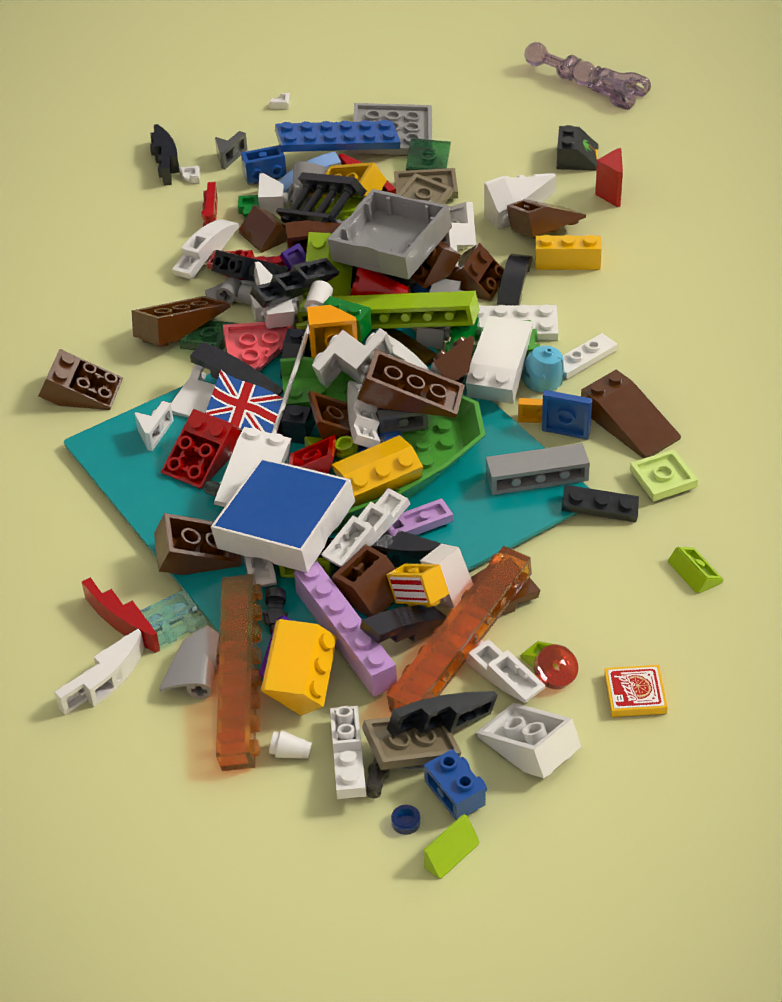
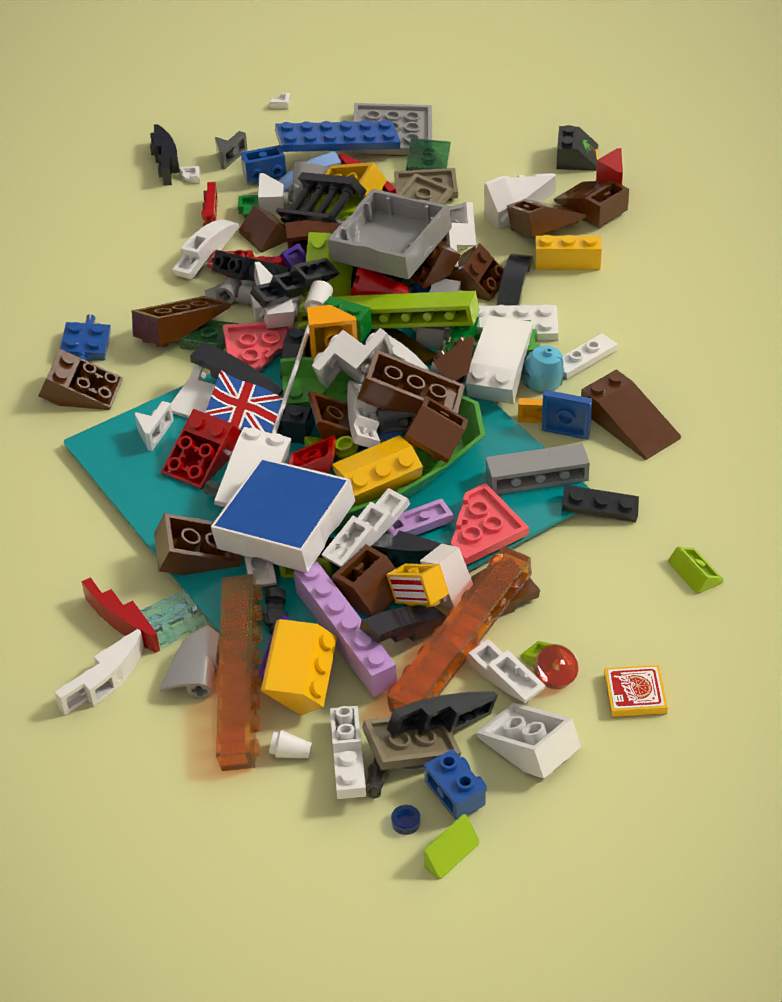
piece [524,42,651,110] -> none
yellowish green plate [630,449,698,501] -> none
none -> blue plate [60,314,111,361]
none -> reddish brown slope [404,396,468,463]
none -> coral plate [451,483,529,565]
none -> reddish brown slope [554,180,629,227]

